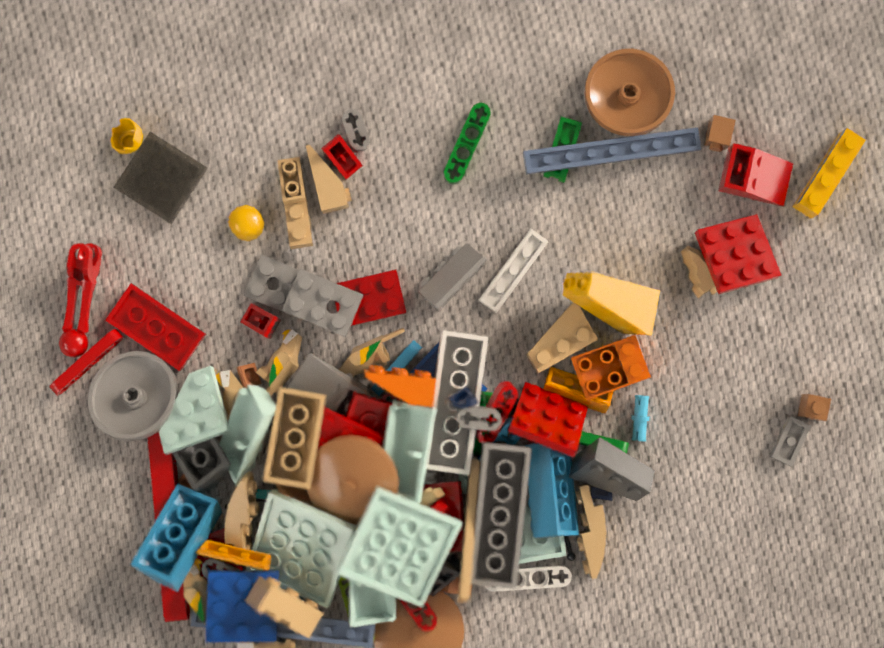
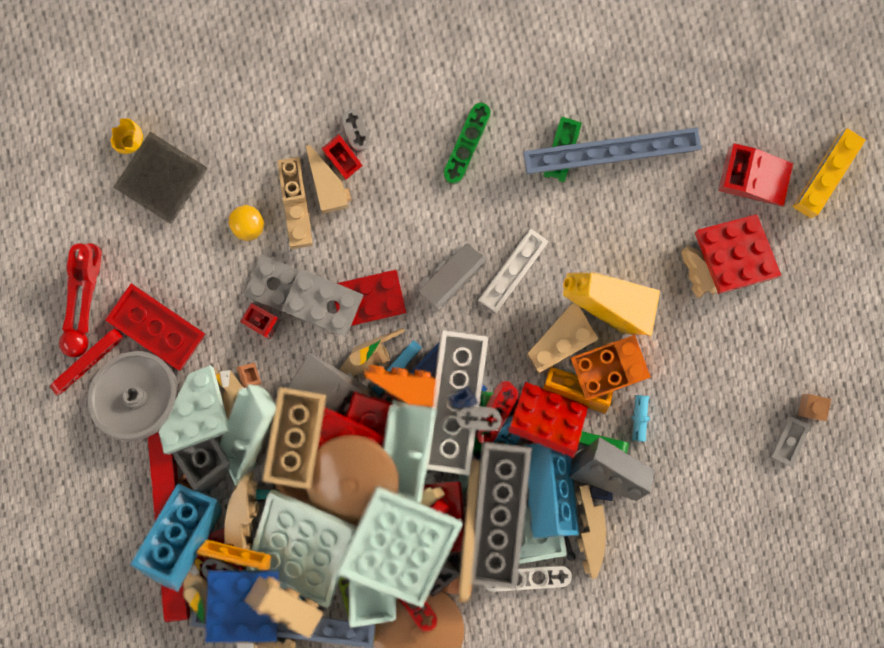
tan animal [256,329,302,396] -> none
medium nougat dish [584,49,675,136] -> none
medium nougat brick [704,115,736,152] -> none

